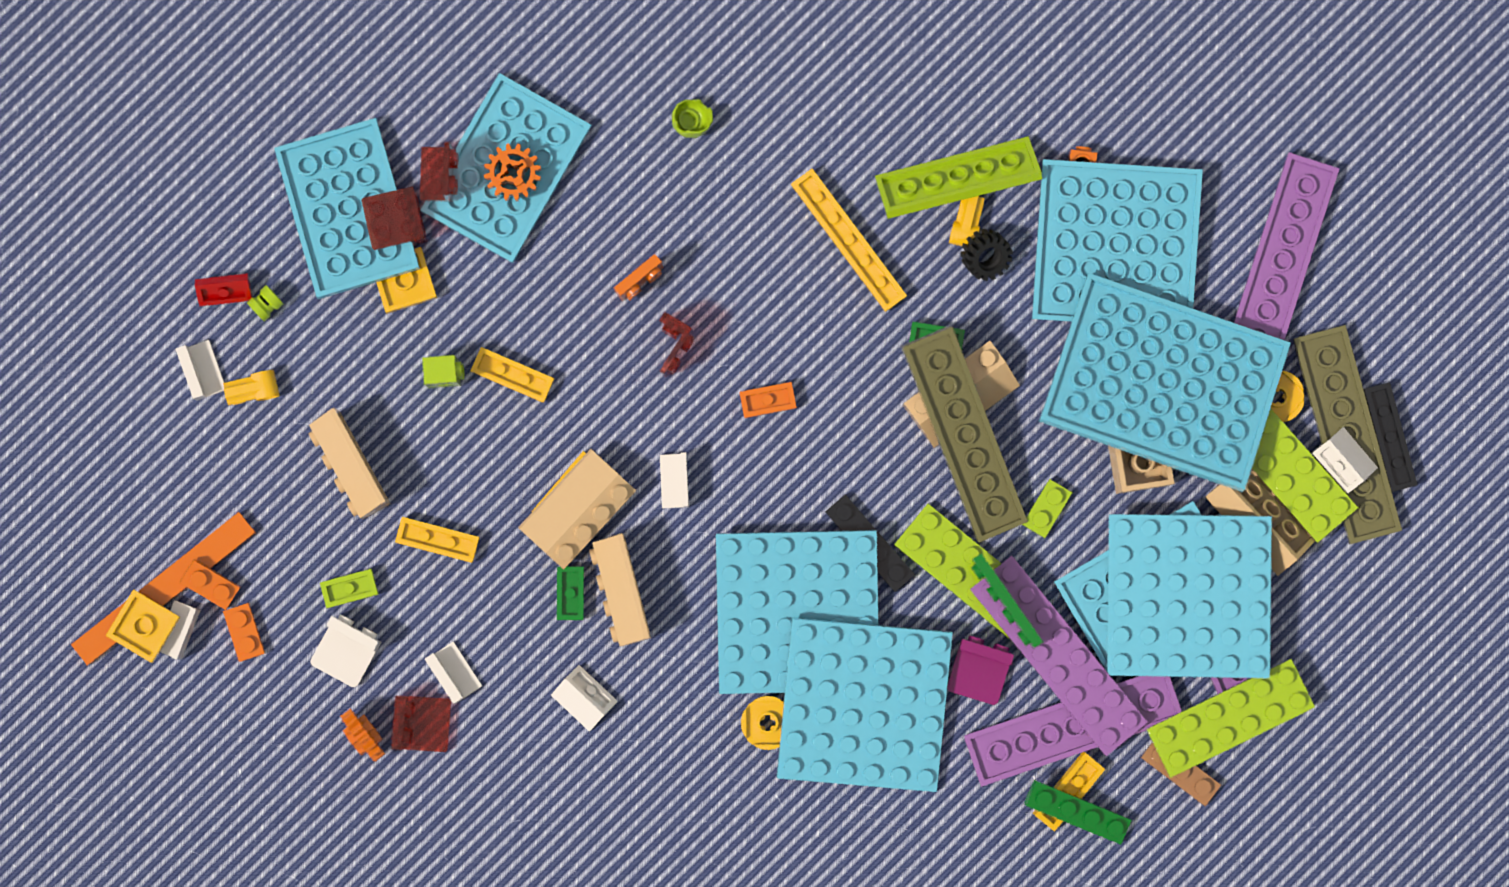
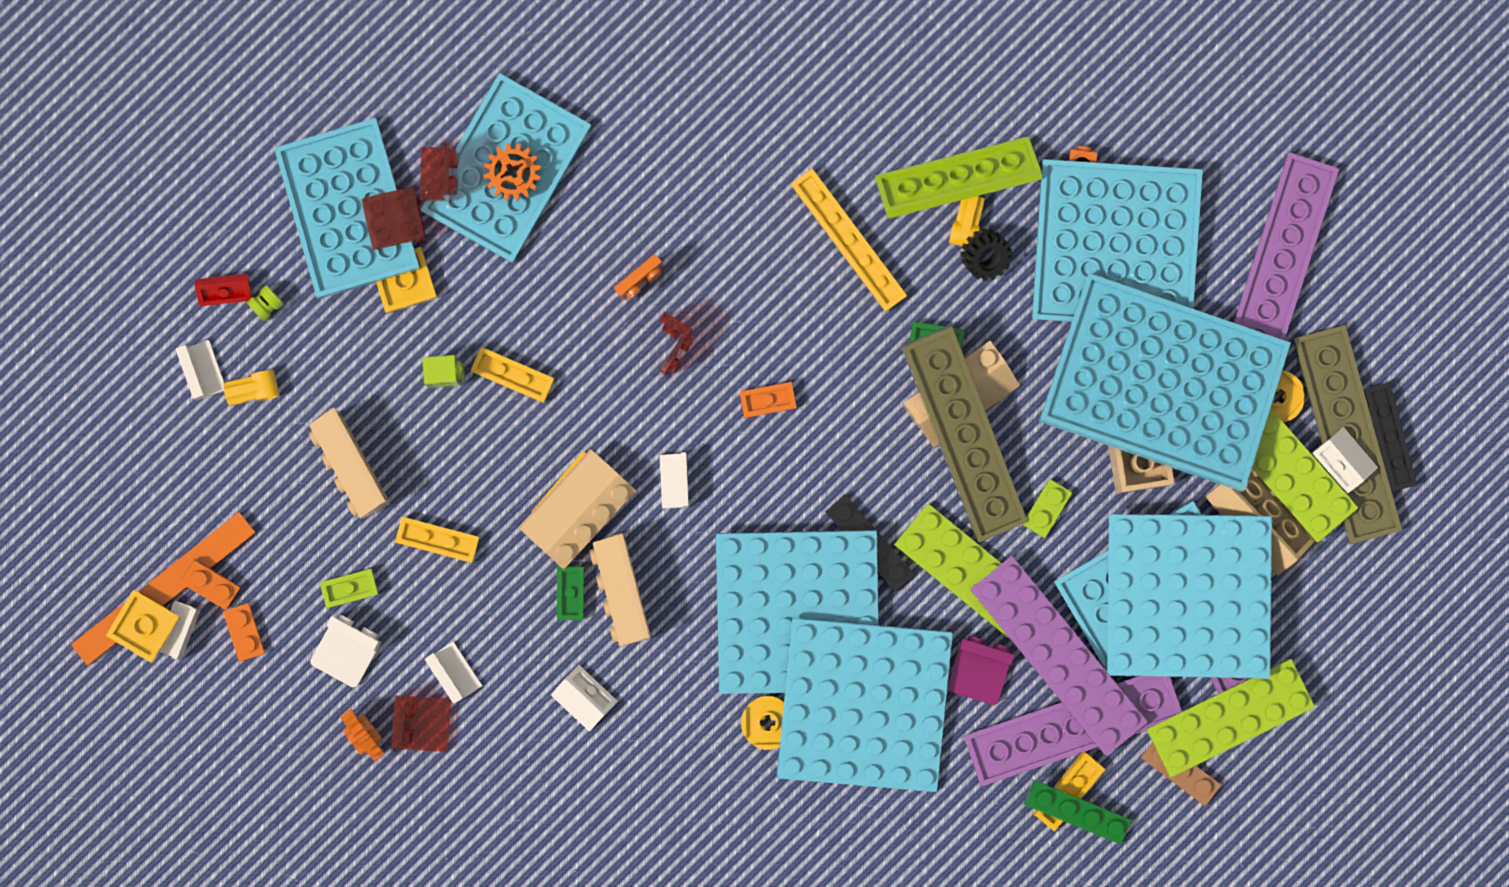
lime hair [671,99,713,139] -> none
green plate [971,553,1043,648] -> none

